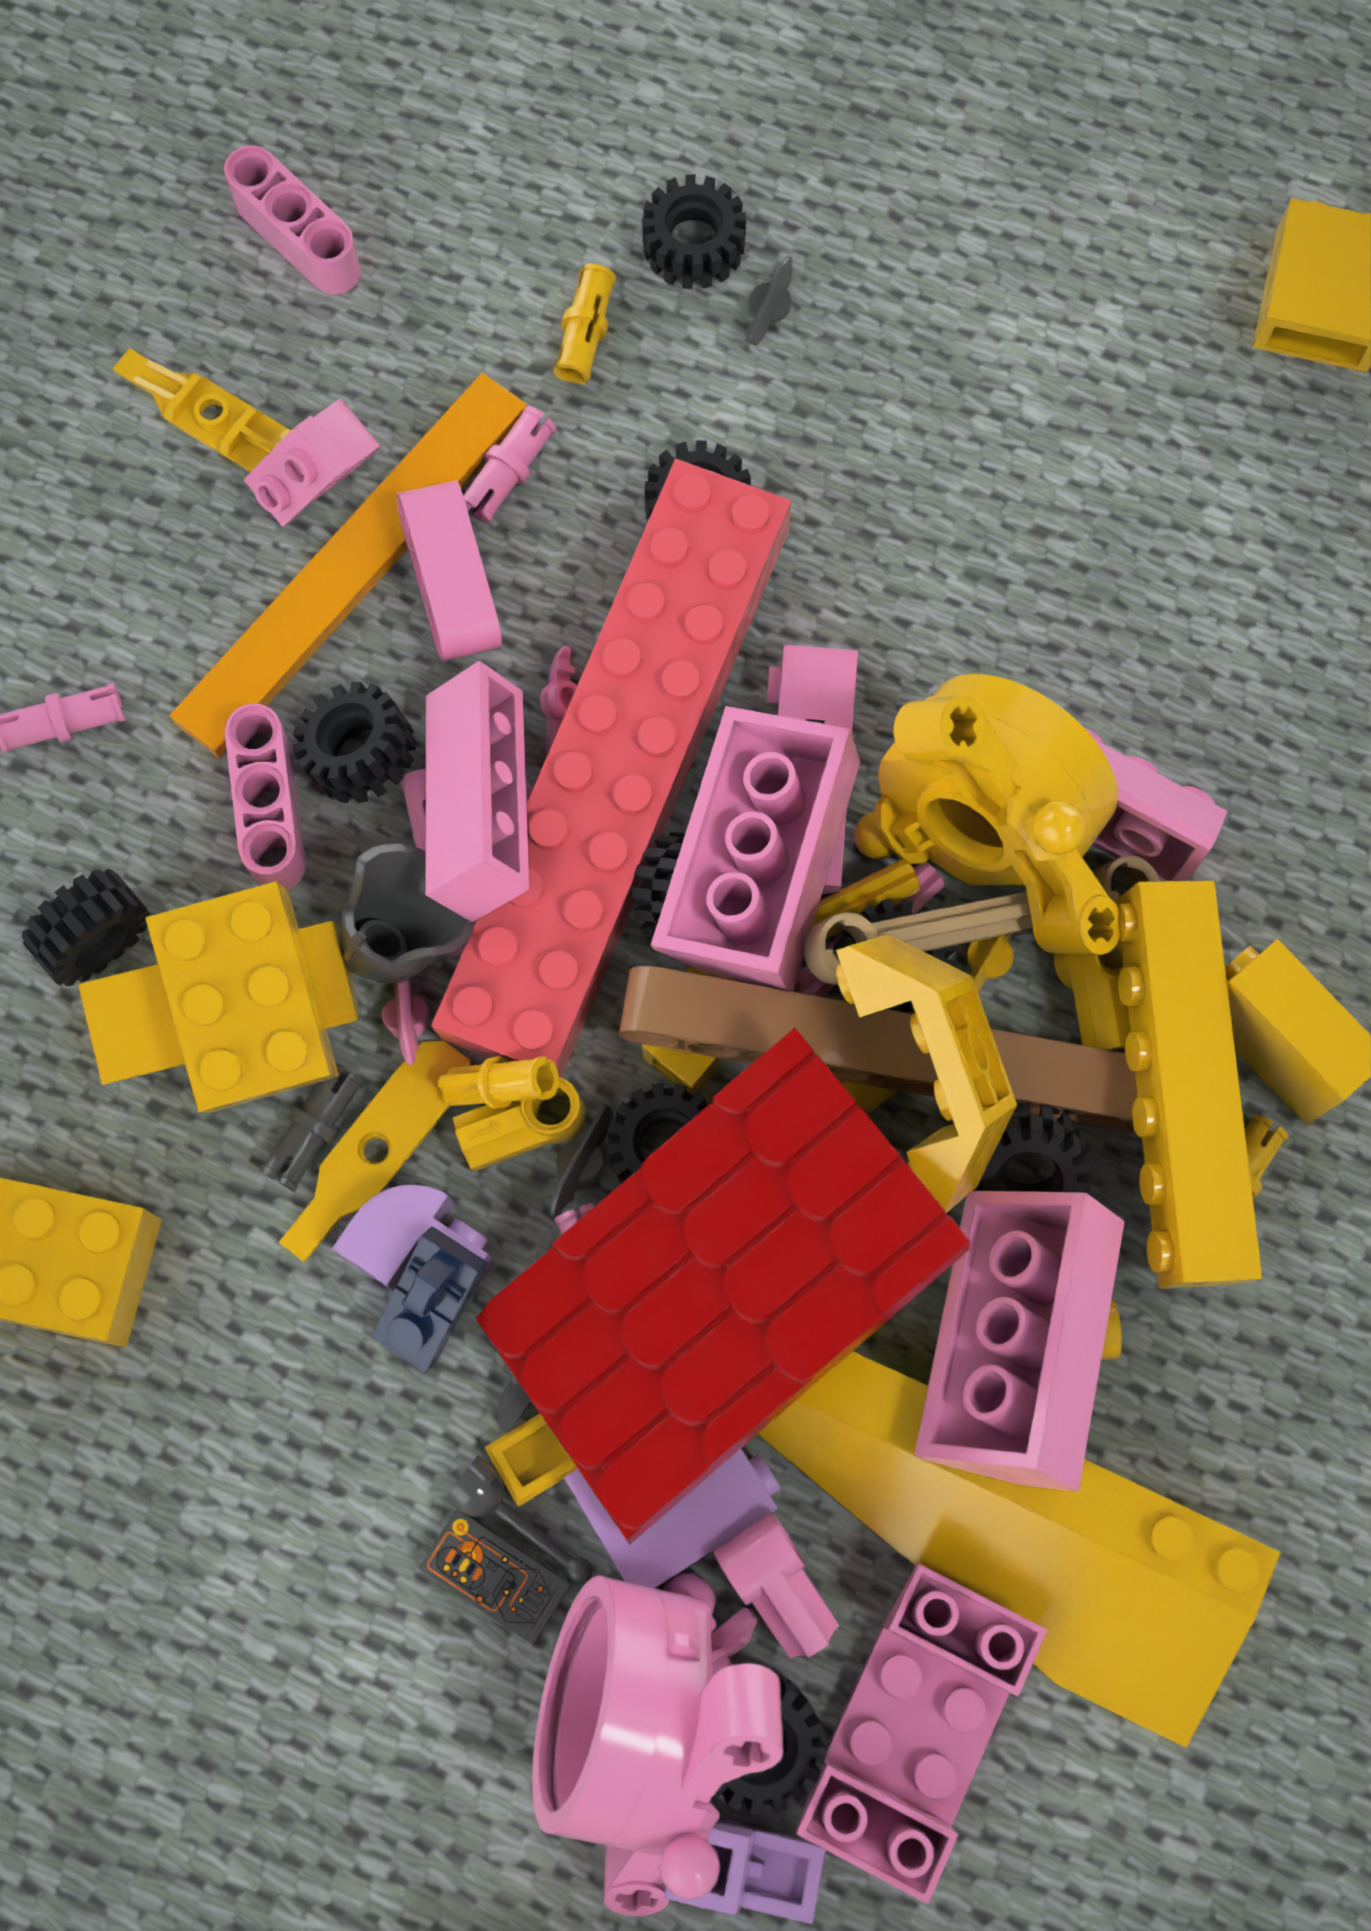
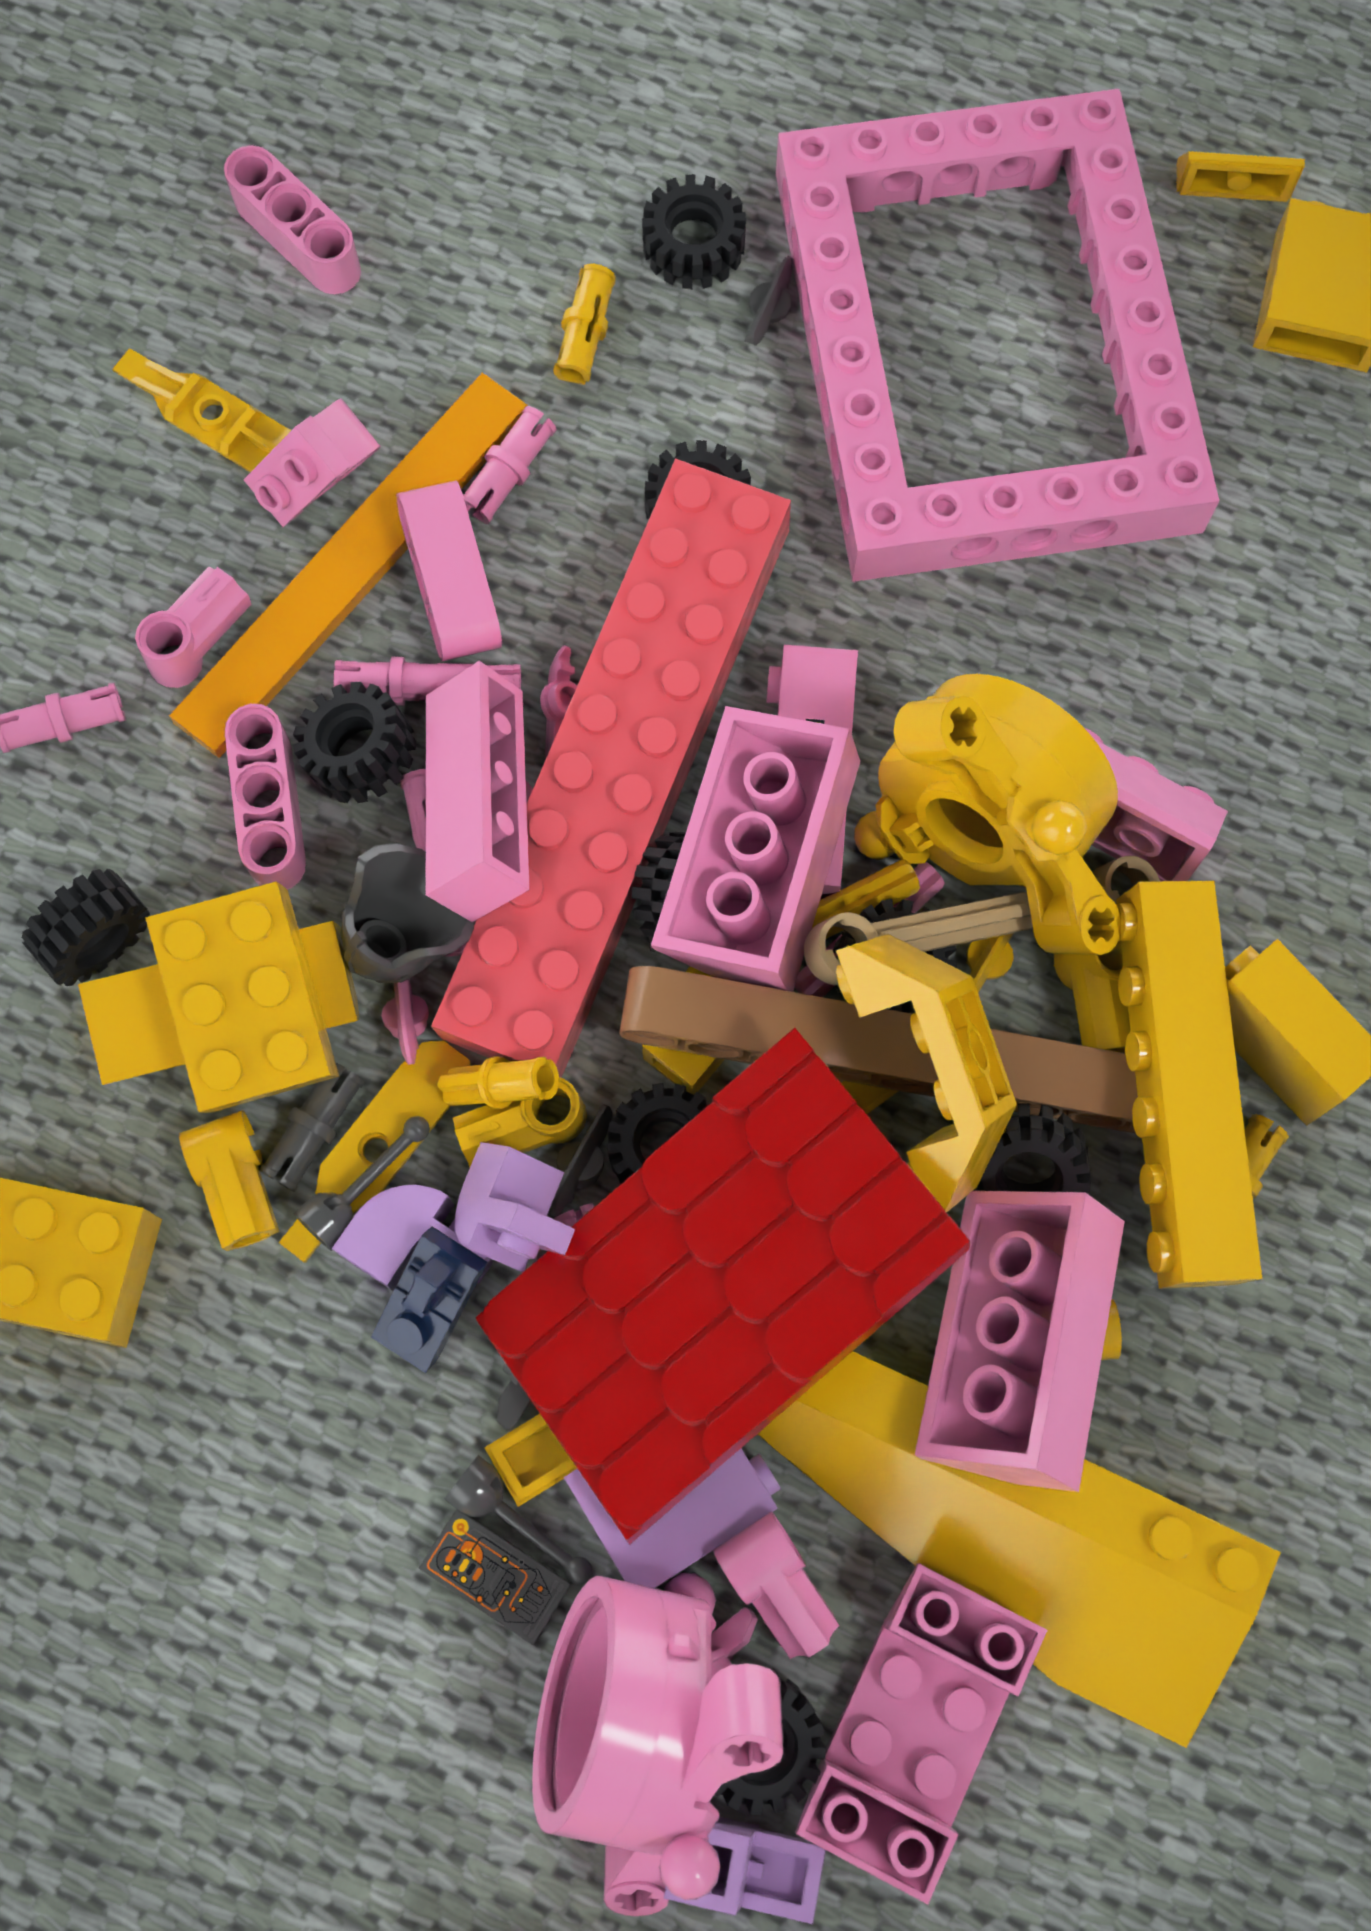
none -> bright pink piece [135,567,252,688]
none -> yellow piece [179,1110,280,1251]
none -> dark grey hinge [294,1116,430,1251]
none -> bright pink pin [334,657,521,706]
none -> lavender brick [455,1142,575,1272]
none -> bright pink brick [776,89,1220,582]
none -> yellow slope [1176,151,1305,202]

